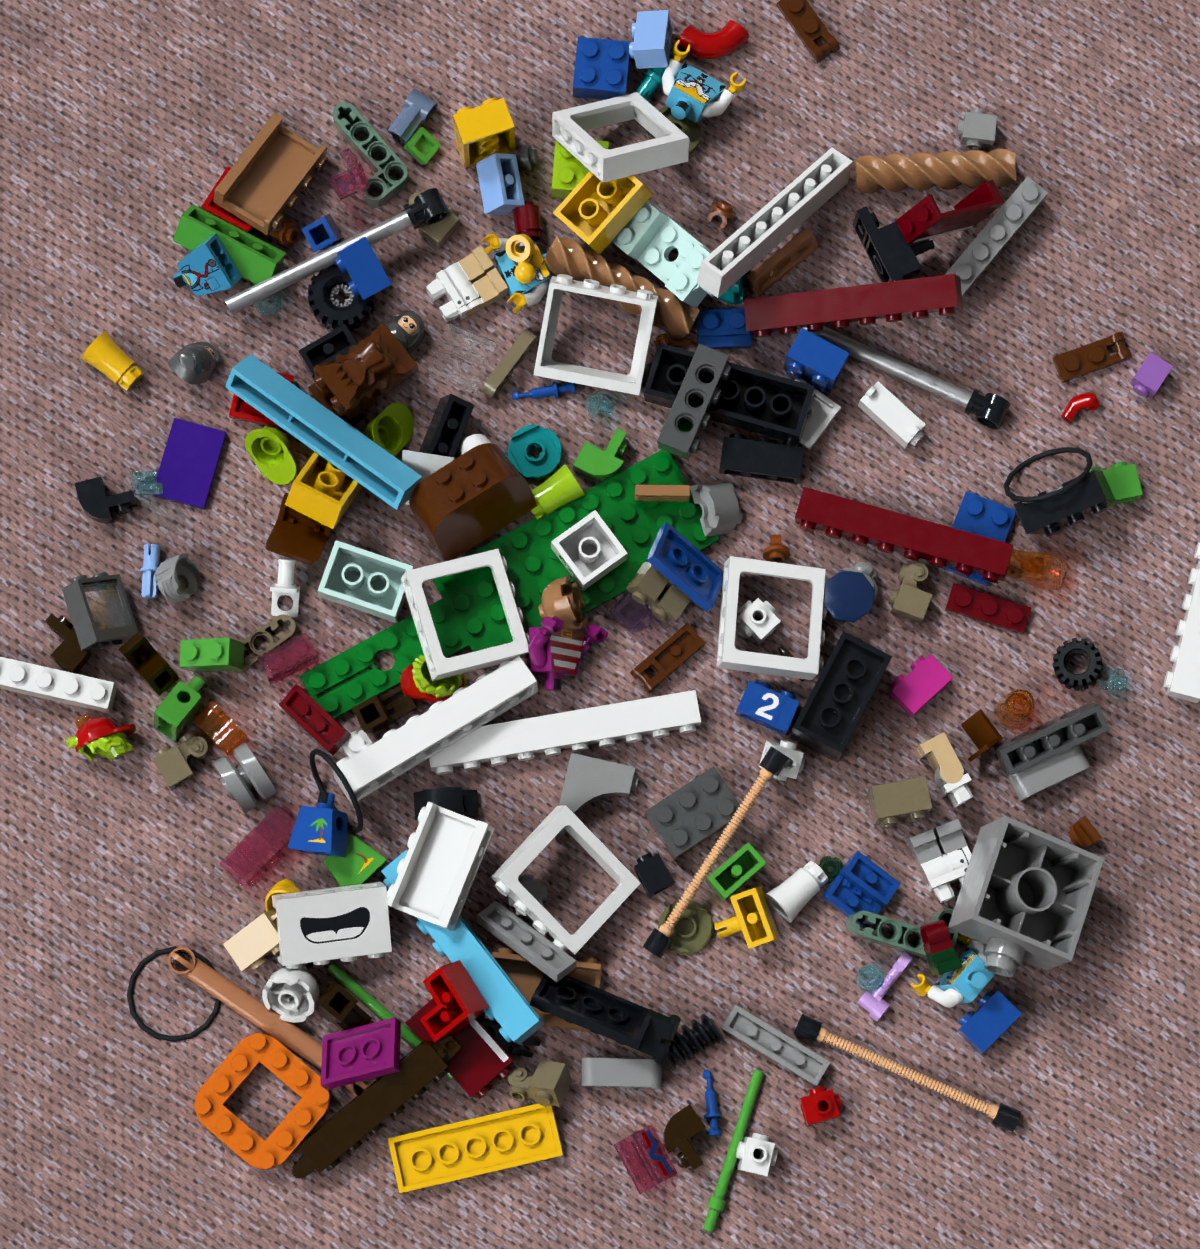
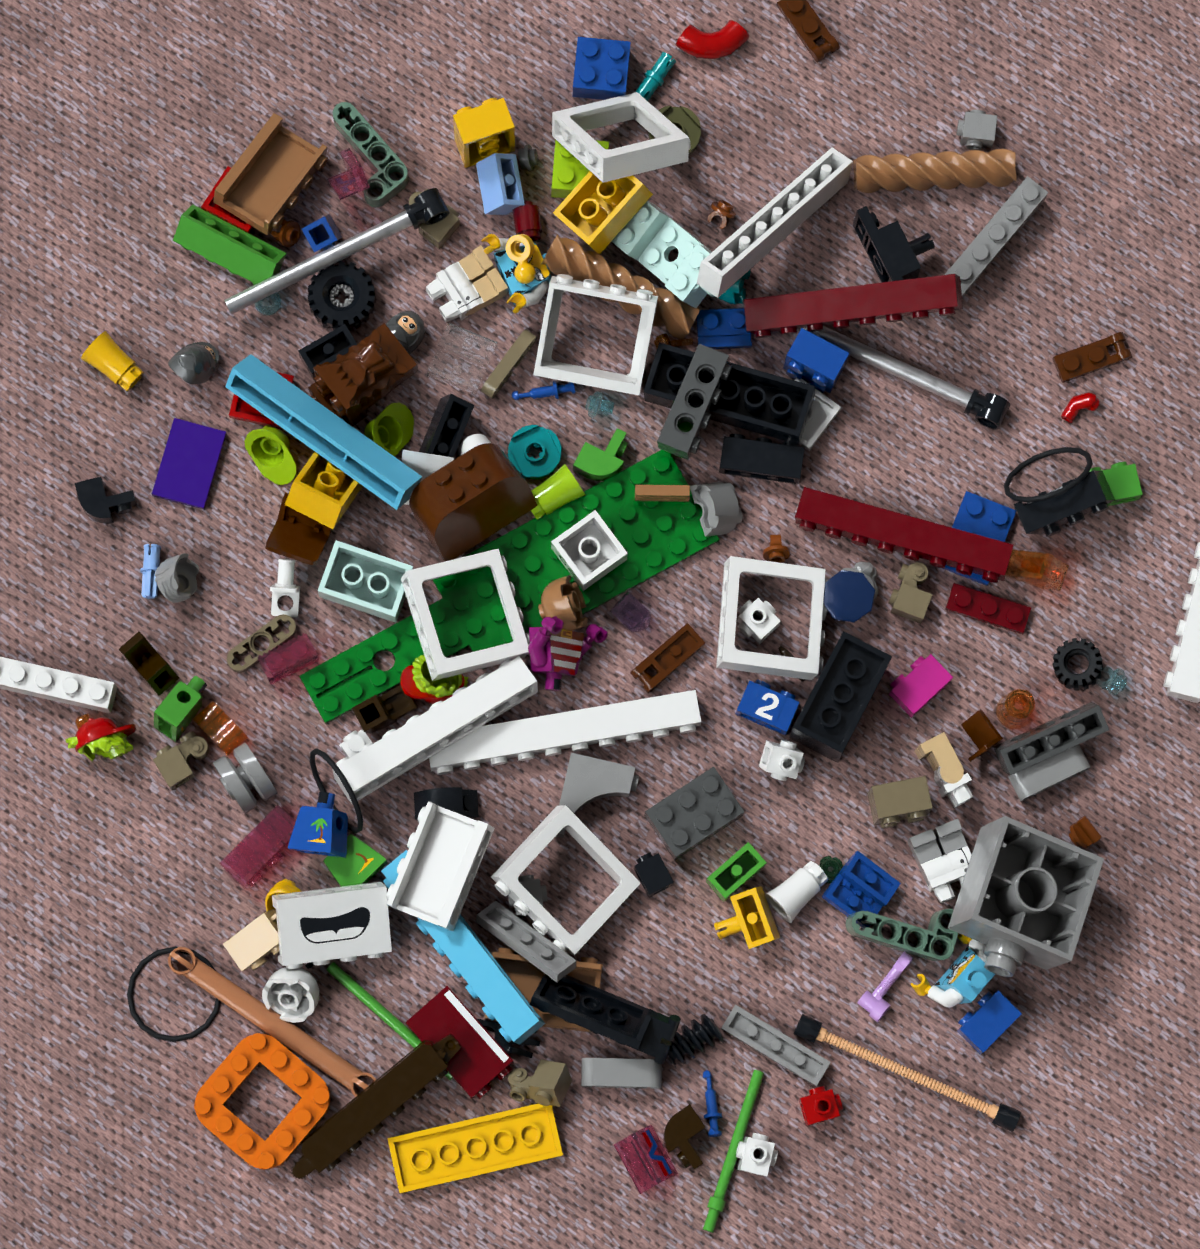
dark brown brick [44,614,91,674] -> none
dark grey window [62,572,138,651] -> none
clear light blue slope [130,471,163,496] -> none
dark azure torso [174,233,242,296] -> none
bright green brick [179,638,245,672] -> none
dark red plate [279,684,351,755] -> none
dark brown brick [315,983,372,1031] -> none
magenta plate [321,1017,401,1090] -> none
blue brick [334,236,392,300] -> none
sand blue piece [388,88,438,144] -> none
bright green plate [403,127,441,166] -> none
red brick [420,960,489,1043] -> none
dark tan piece [626,562,691,622] -> none
light blue brick [629,10,673,69] -> none
light nougat hose [642,747,789,958] -> none
blue plate [647,522,724,612] -> none
olive tile [658,901,713,955] -> none
torso [662,40,746,122] -> none
nougat plate [746,228,818,297] -> none
clear light blue plate [856,965,884,992] -> none
white brick [858,381,926,449] -> none
dark red panel [896,180,1004,244] -> none
leg [920,920,962,976] -> none
medium lavender brick [1130,352,1173,398] -> none

